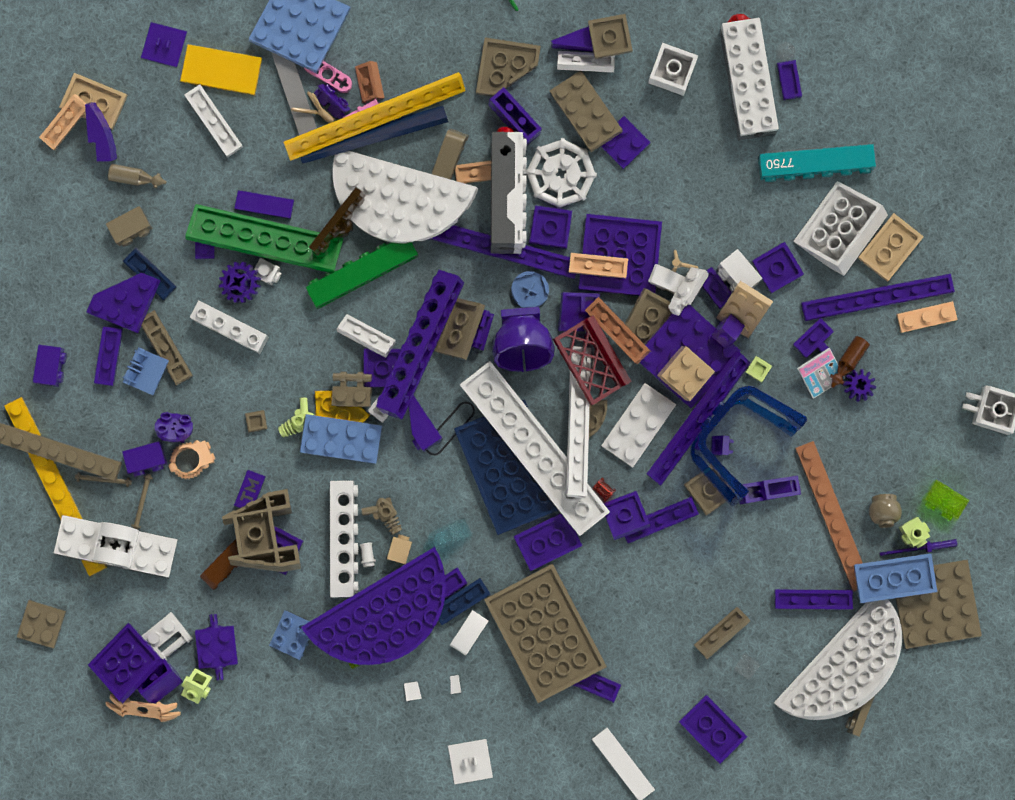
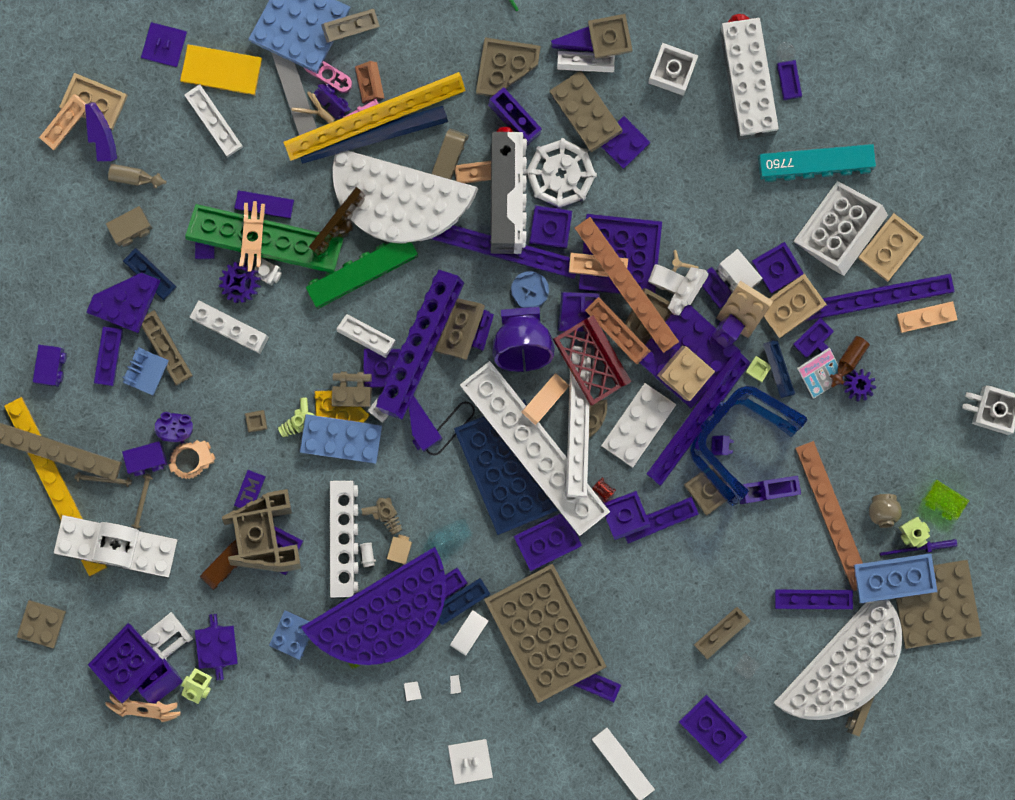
none -> light nougat piece [239,201,265,272]
none -> dark tan plate [321,9,380,43]
none -> light nougat tile [521,373,569,425]
none -> nougat plate [575,217,679,353]
none -> dark blue tile [763,340,795,398]
none -> tan plate [764,274,827,338]

